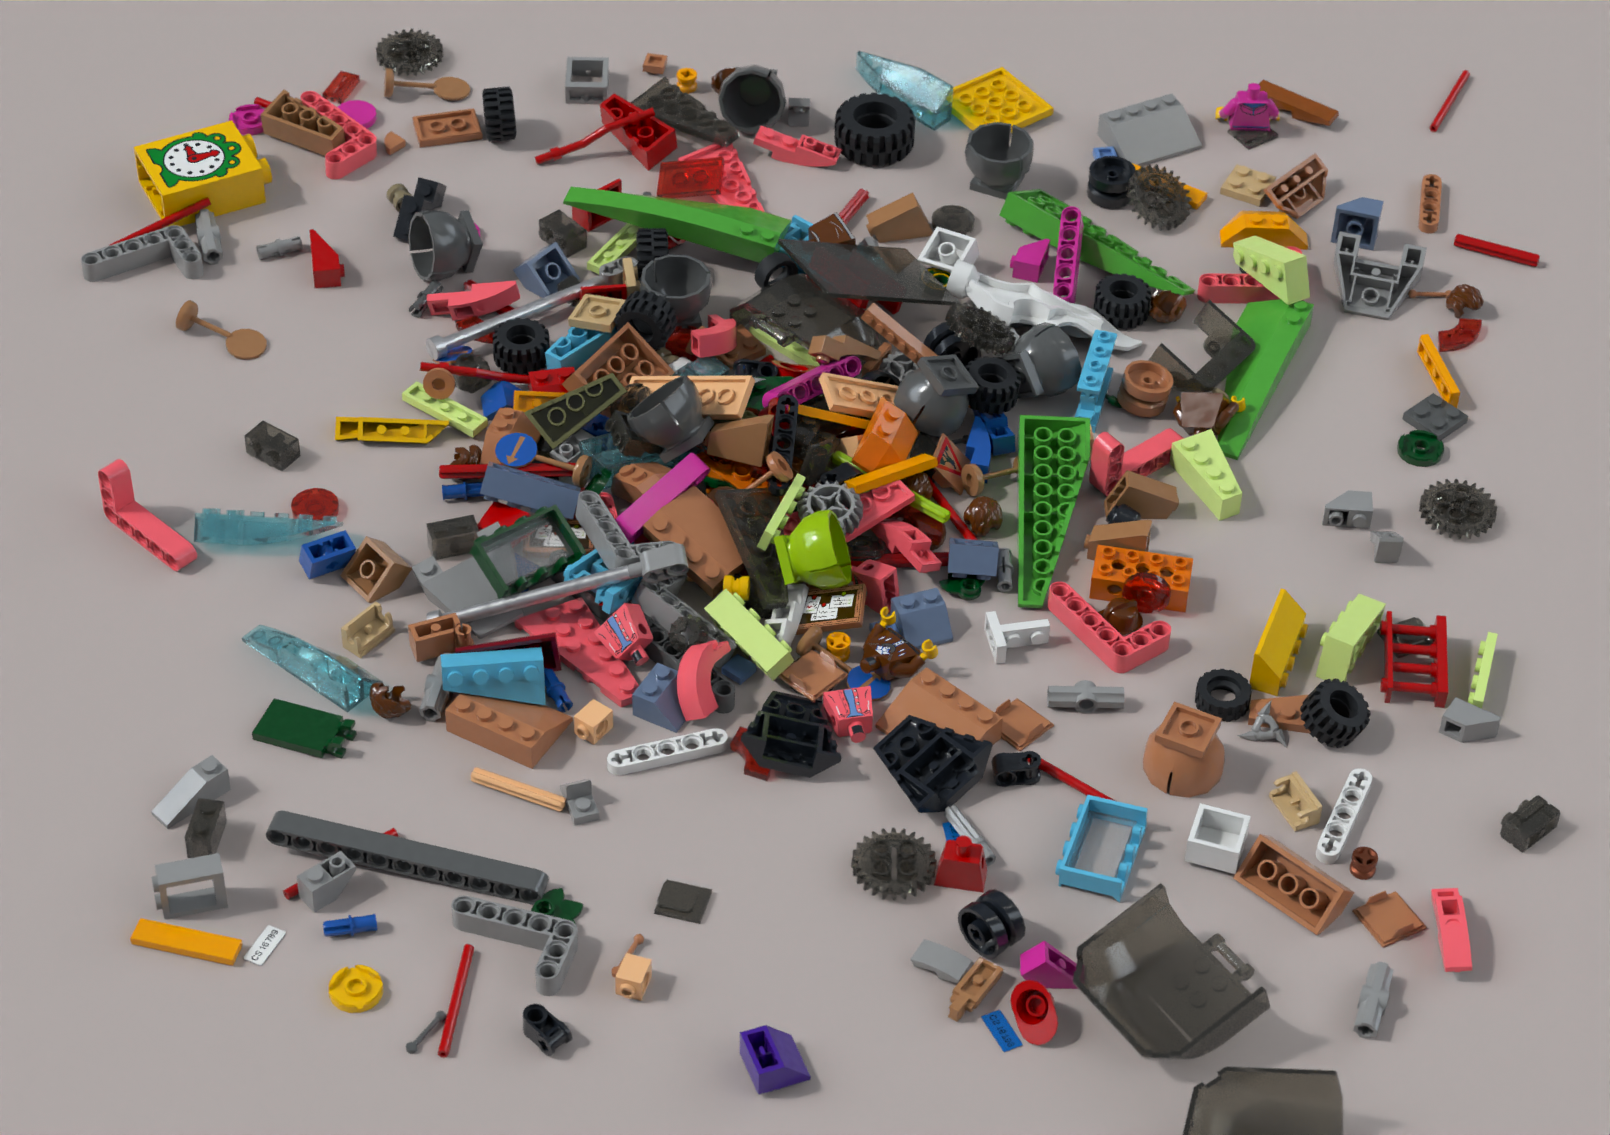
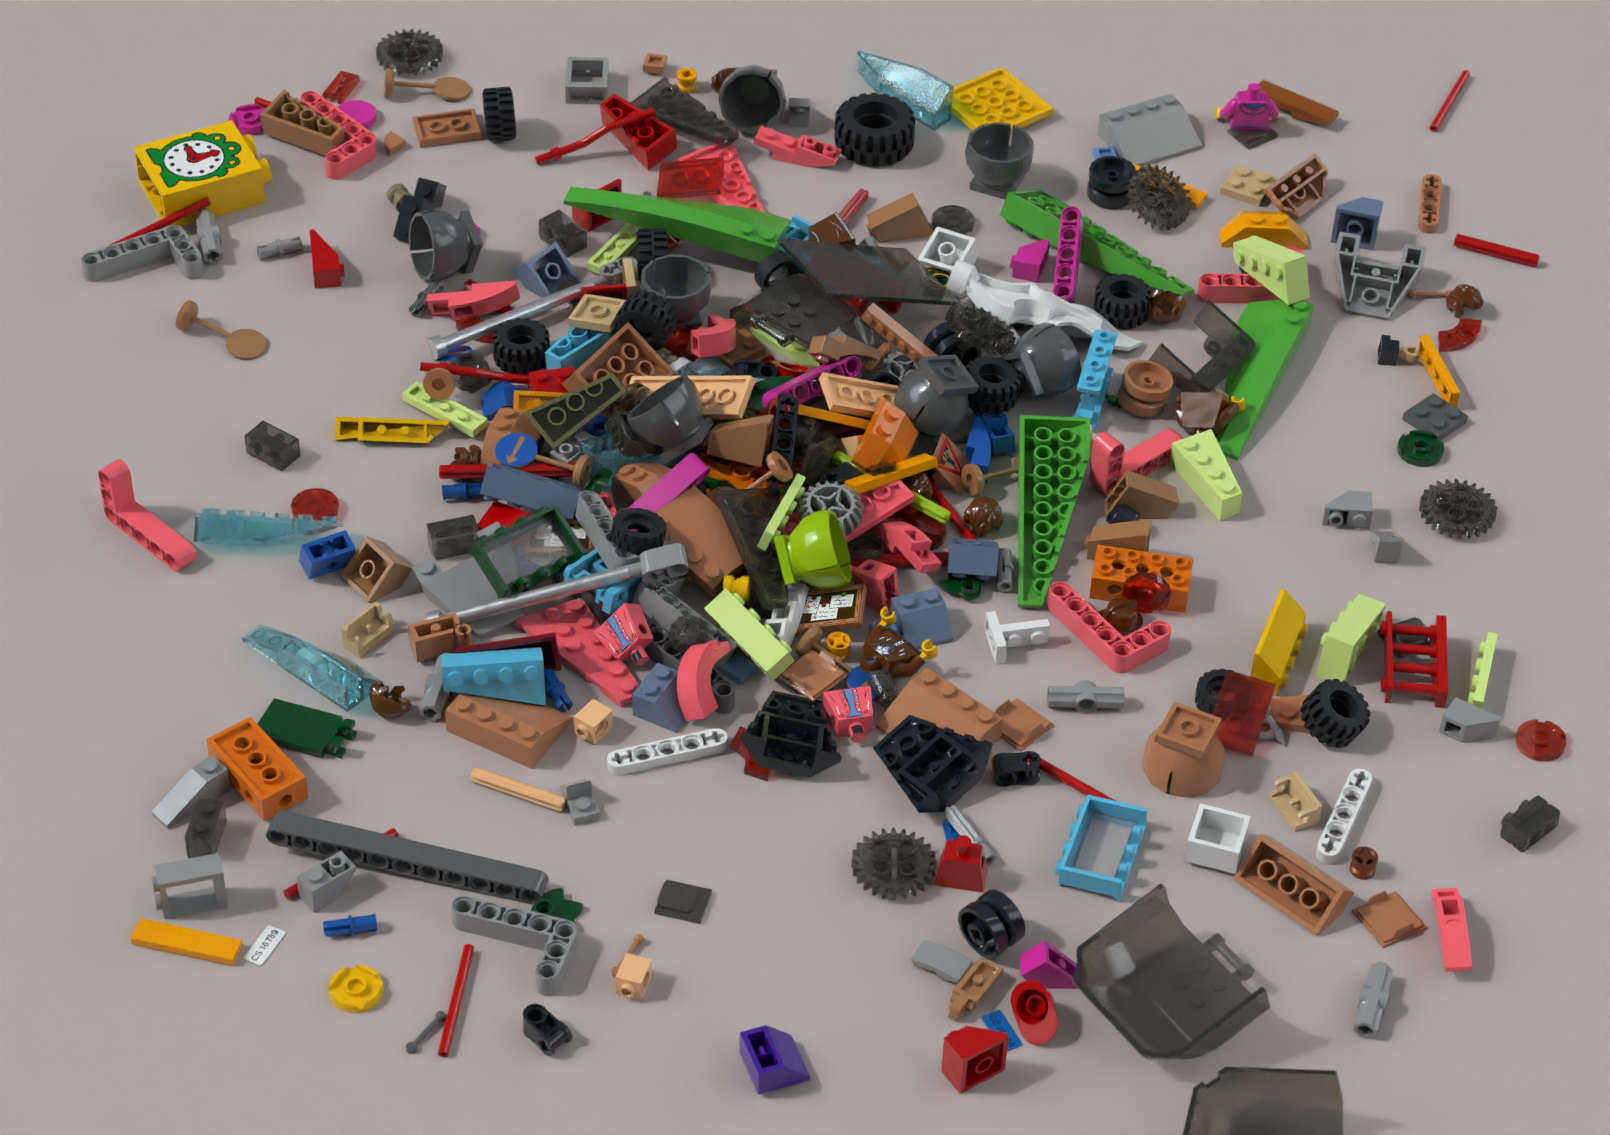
none -> orange brick [206,717,308,821]
none -> black tyre [610,508,667,554]
none -> dark brown piece [865,461,896,476]
none -> clear smoke brick [867,670,899,708]
none -> red slope [941,1026,1009,1094]
none -> clear red tile [1212,670,1276,757]
none -> black piece [1378,335,1416,366]
none -> clear red tile [1515,719,1566,762]

